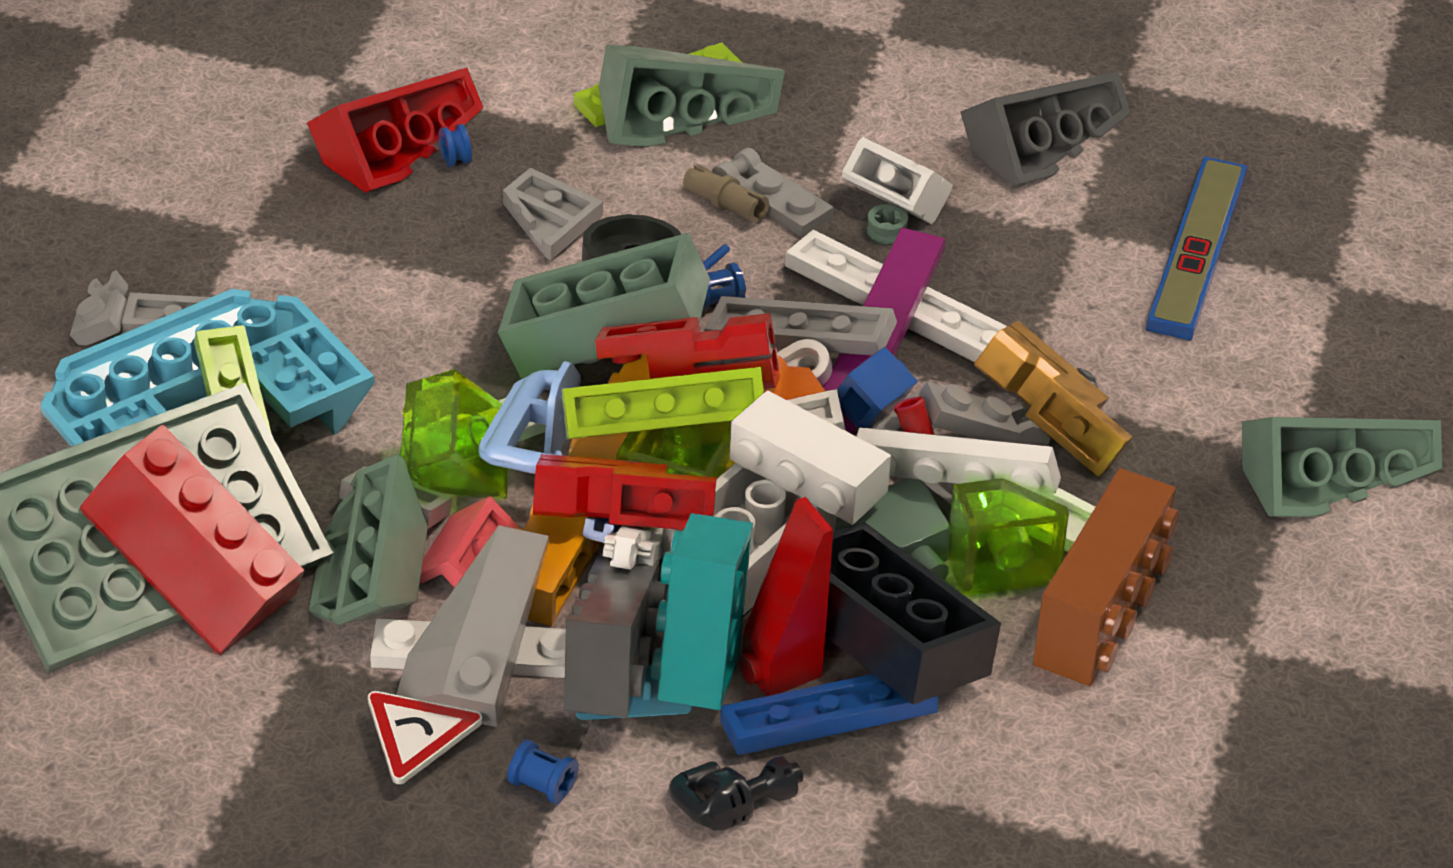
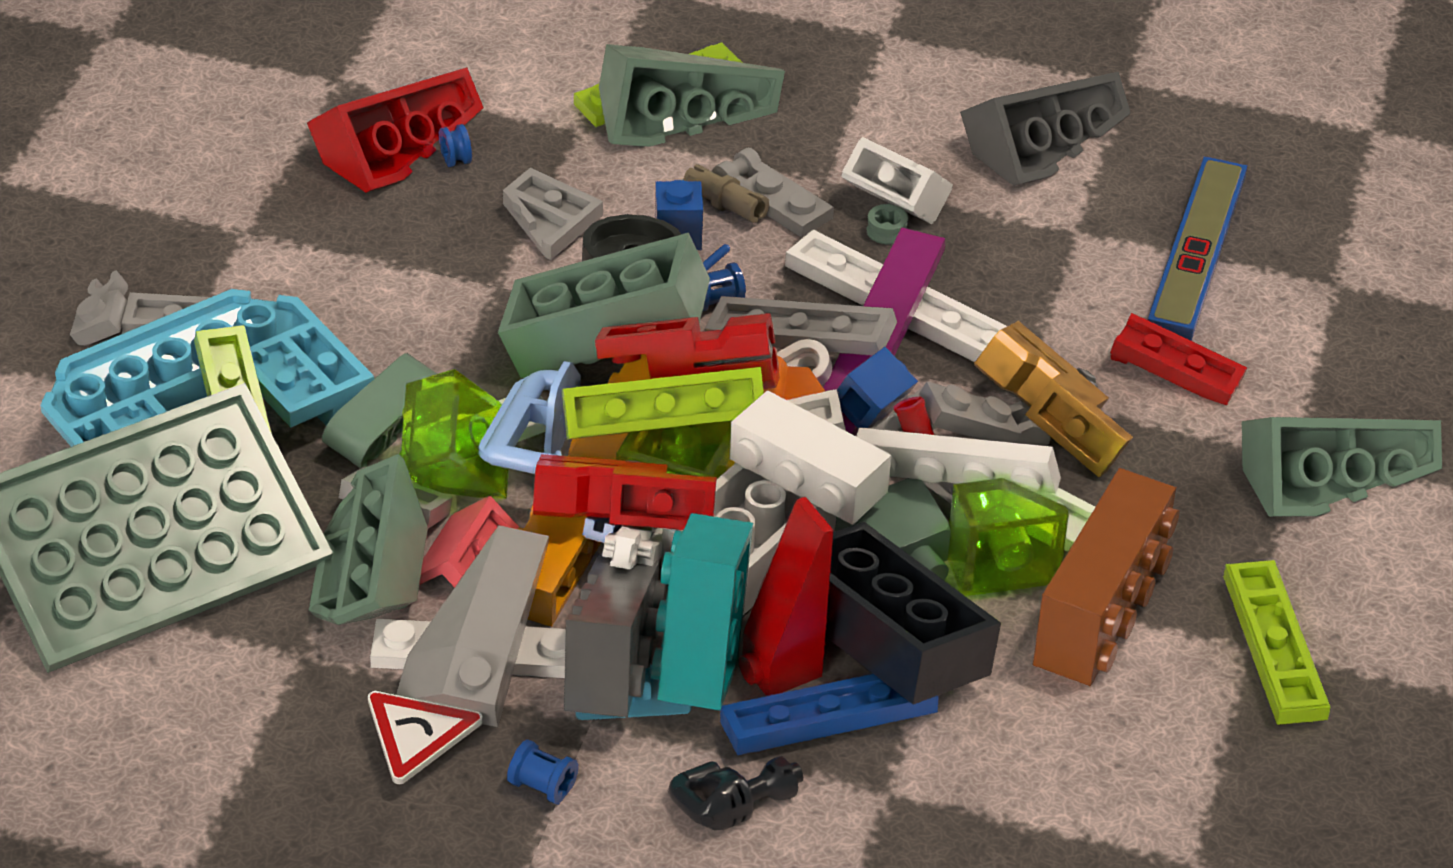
red slope [79,424,304,655] -> none
none -> sand green beam [322,353,447,469]
none -> blue brick [655,180,703,250]
none -> red hinge [1110,313,1248,406]
none -> lime plate [1223,560,1331,725]

